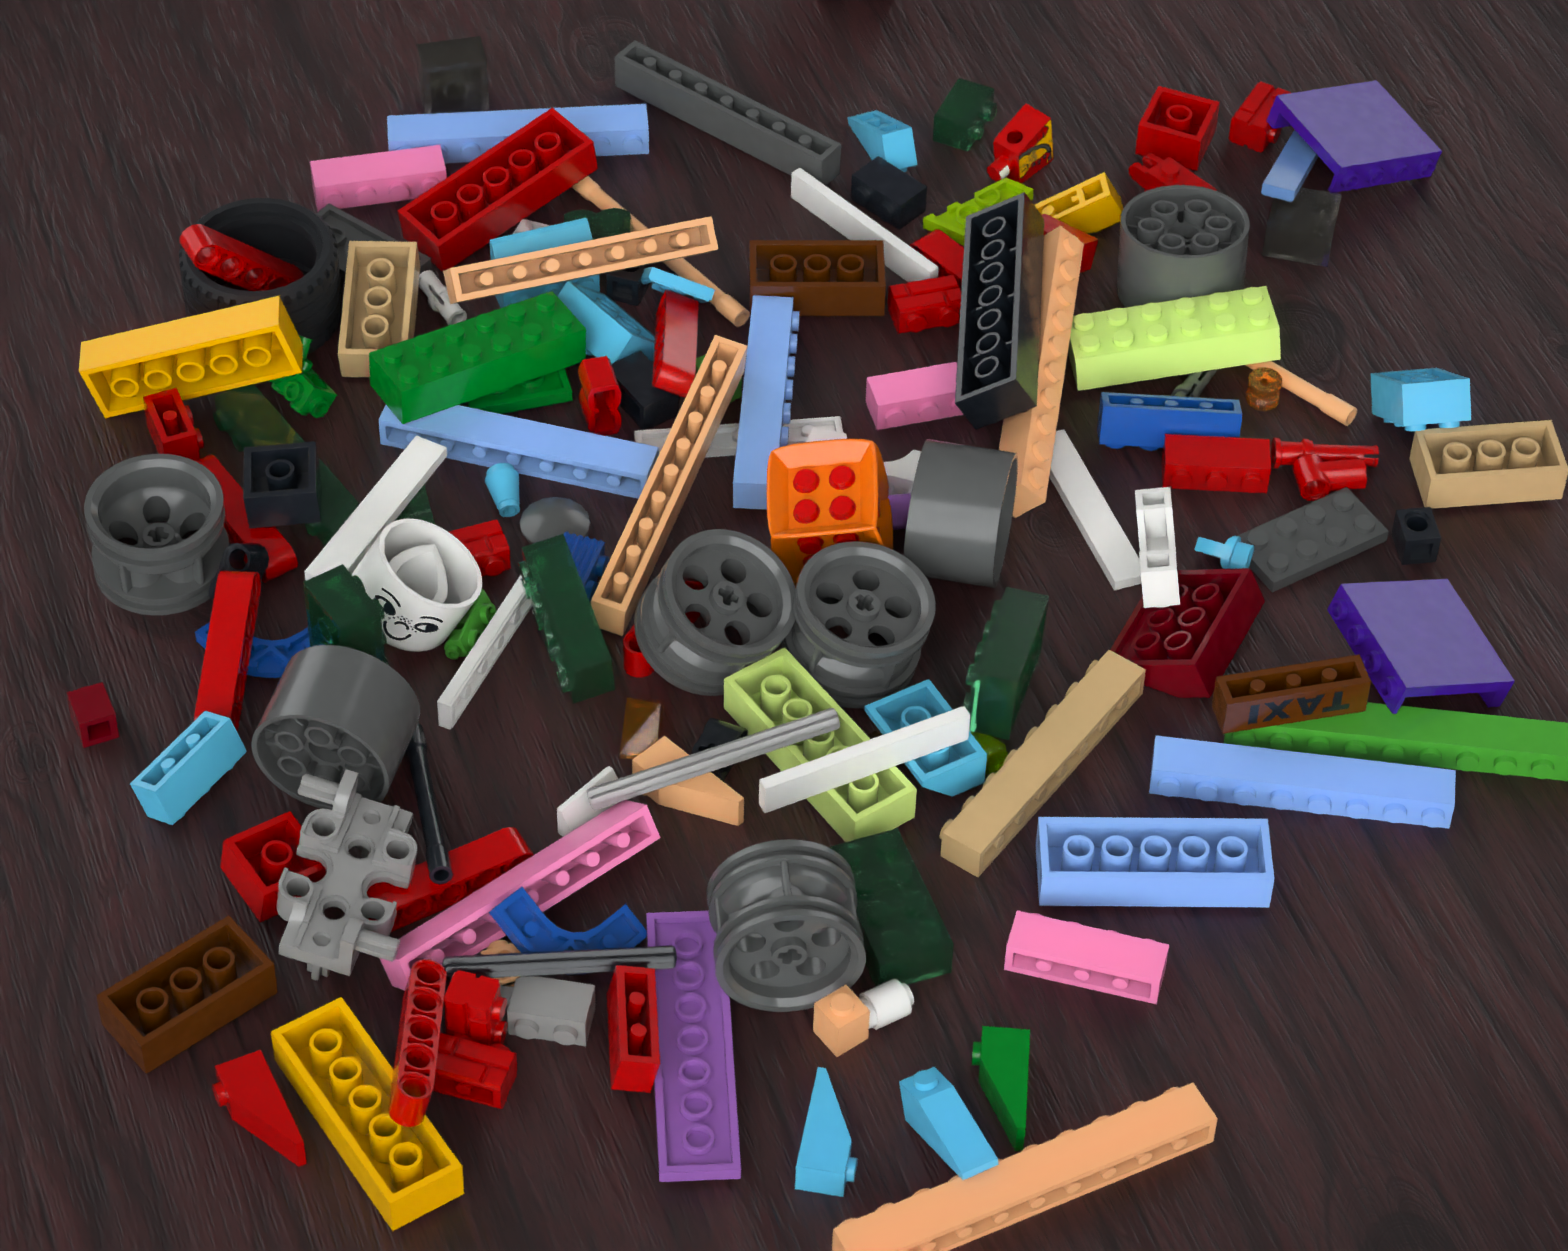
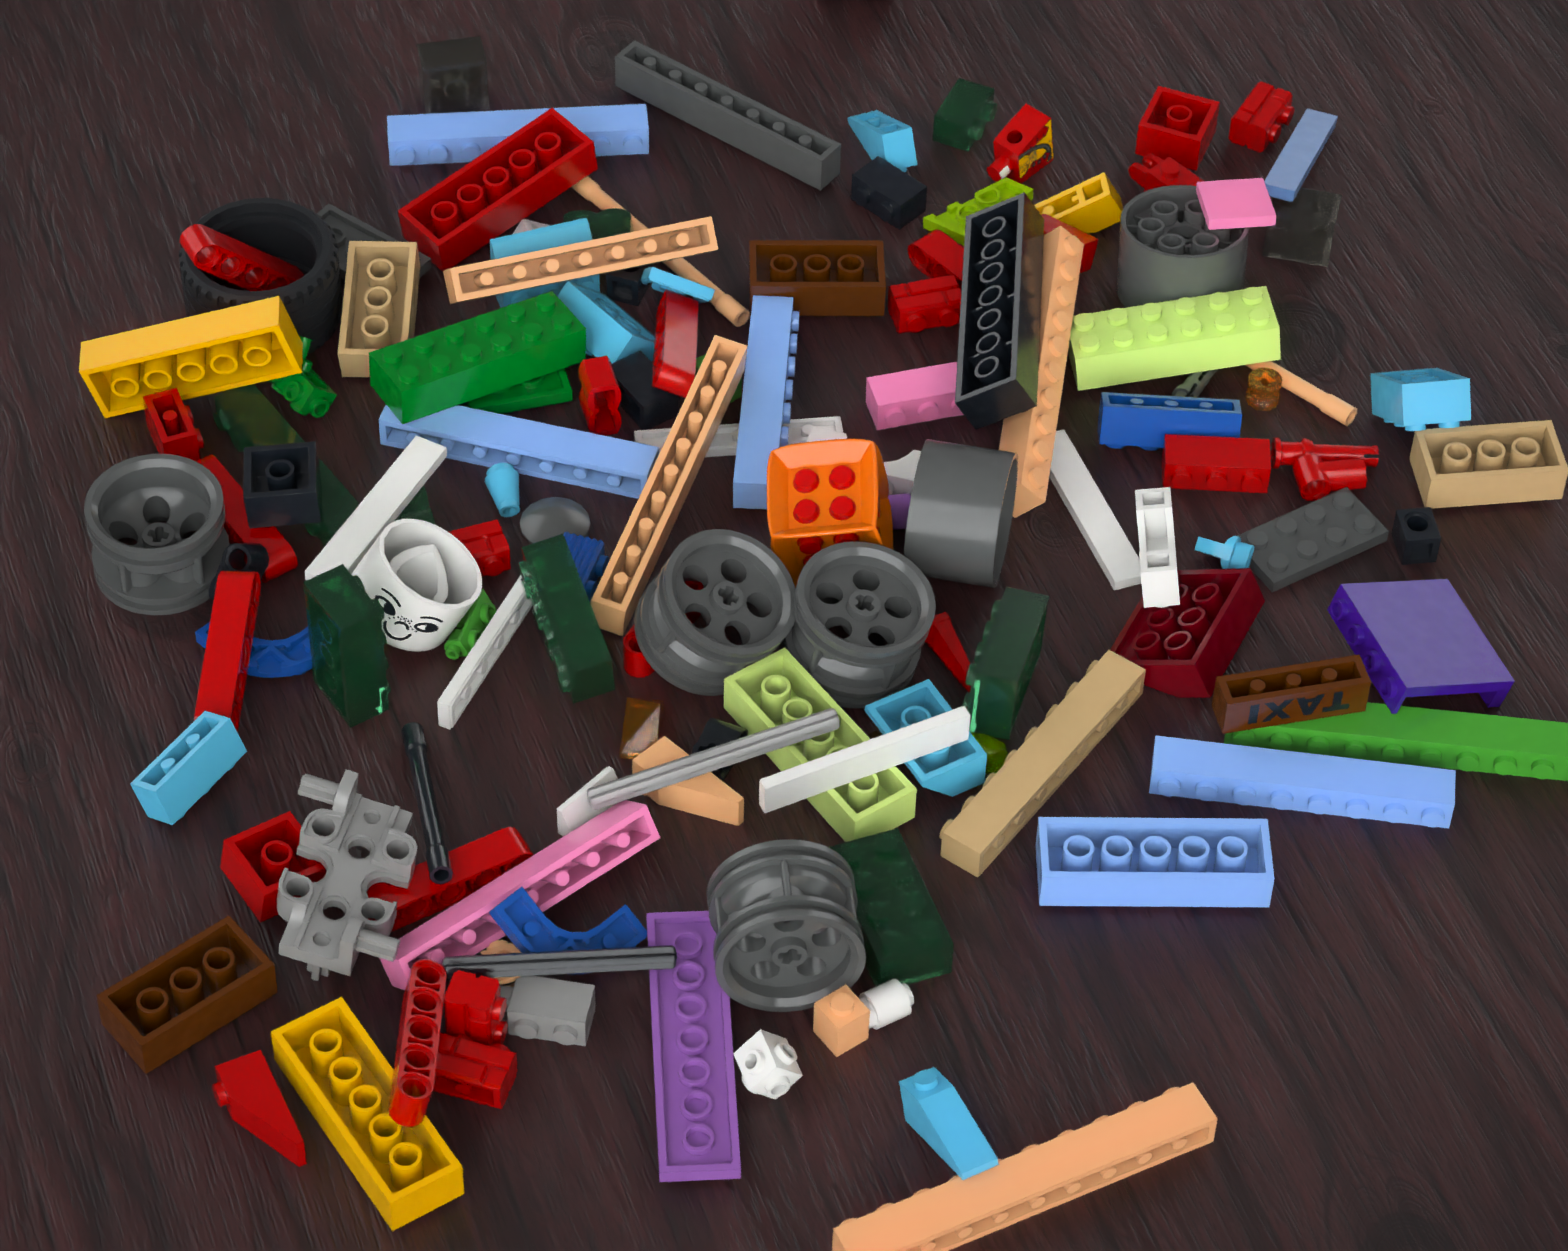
dark red brick [66,682,119,748] -> none
dark grey wheel [252,645,420,810] -> none
bright pink brick [310,145,447,212] -> none
white pin [419,270,467,325] -> none
red brick [607,965,660,1093] -> none
white tile [791,168,939,282] -> none
medium azure slope [795,1067,858,1197] -> none
green slope [972,1026,1030,1151] -> none
bright pink brick [1004,910,1169,1004] -> none
panel [1267,80,1442,193] -> none
none -> white brick [733,1029,803,1100]
none -> red bar [925,612,978,702]
none -> bright pink tile [1196,178,1276,230]

